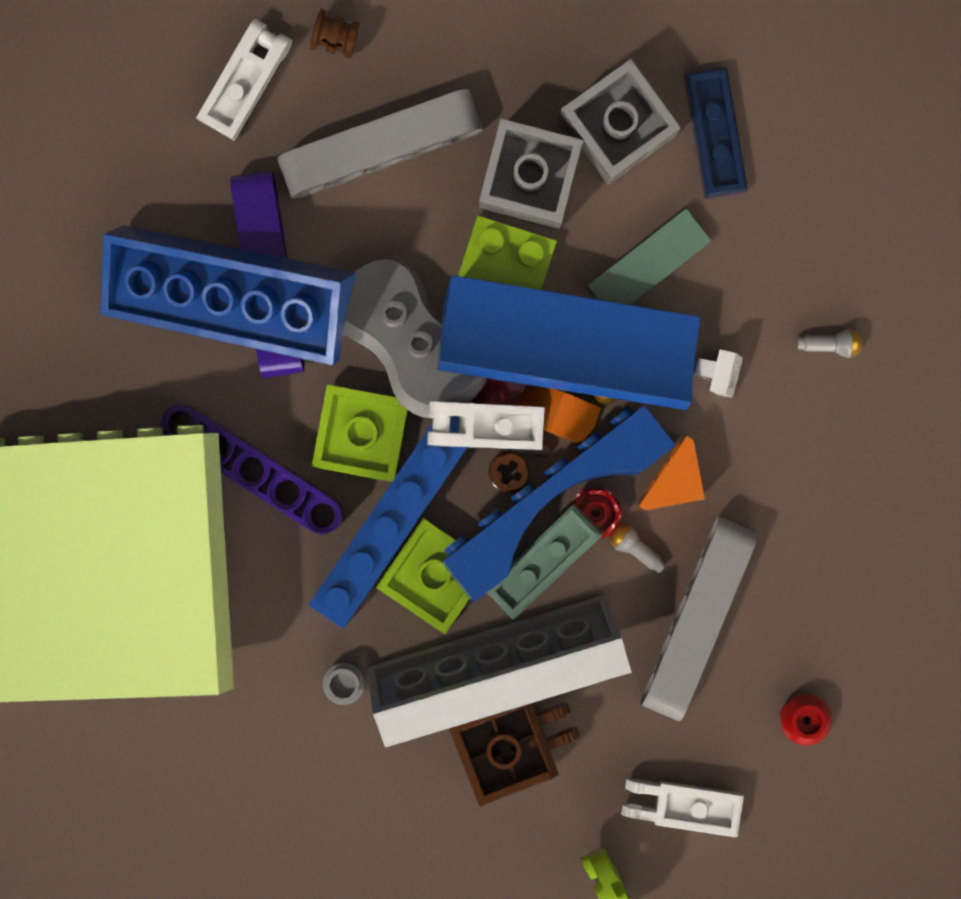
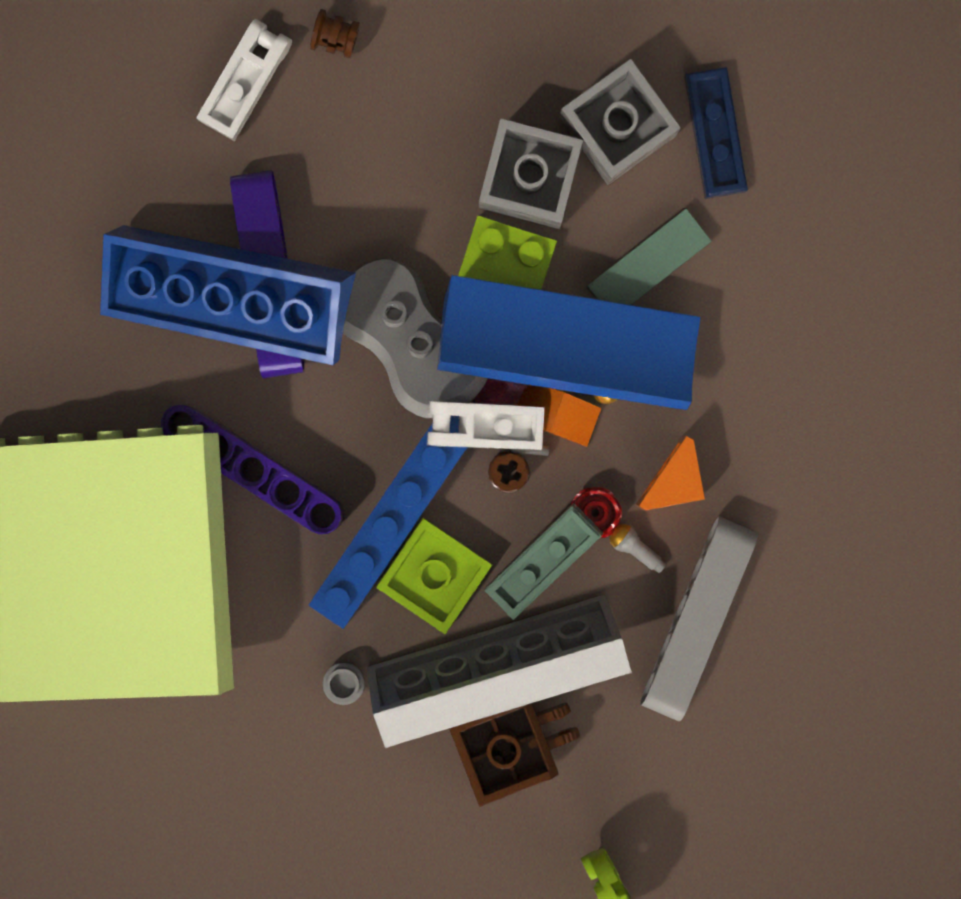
light grey beam [277,89,484,199] -> none
lime plate [312,384,408,482] -> none
blue arch [442,405,676,603] -> none
white hinge [621,778,744,838] -> none
white tile [694,349,743,398] -> none
red plate [780,693,832,746] -> none
light grey piece [797,329,863,358] -> none

